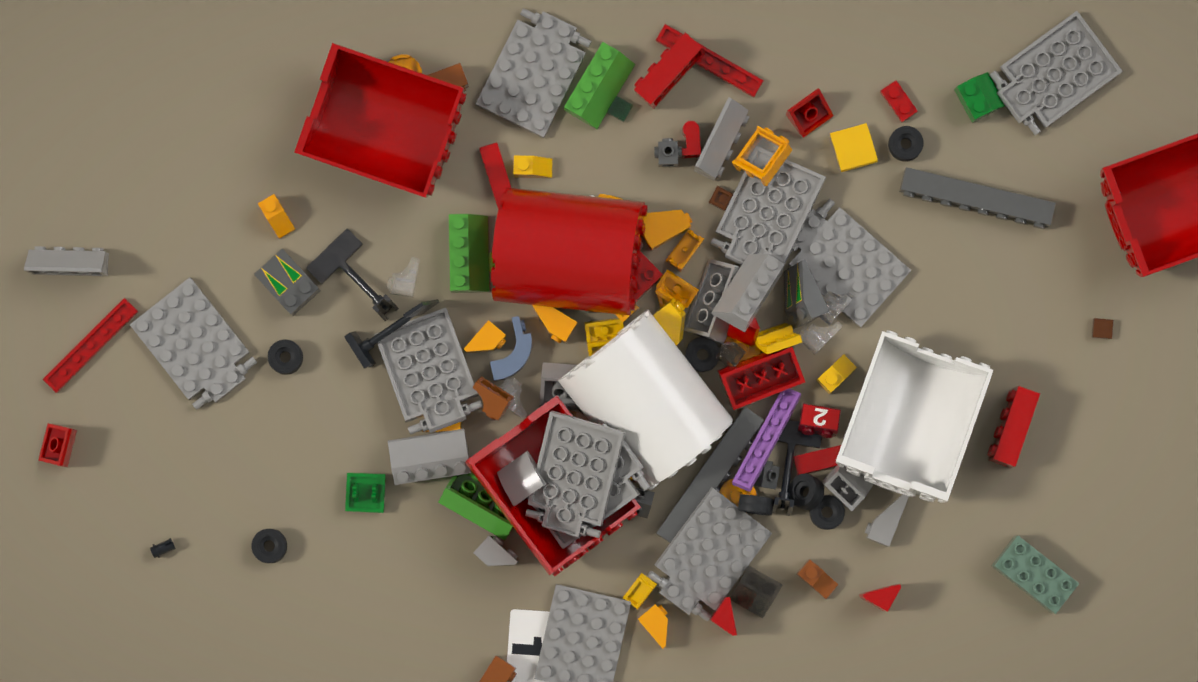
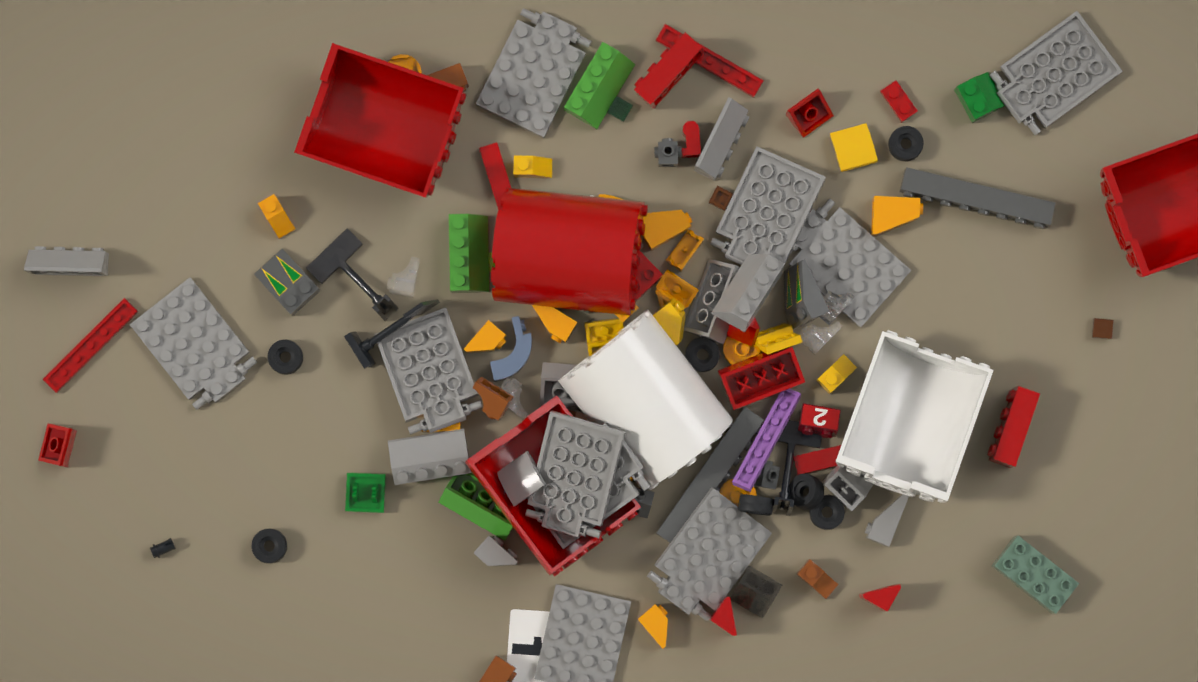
yellow tile [623,573,657,609] -> none
clear smoke plate [716,342,745,367] -> none
light orange window [732,126,792,187] -> none
none -> light orange slope [871,196,923,236]

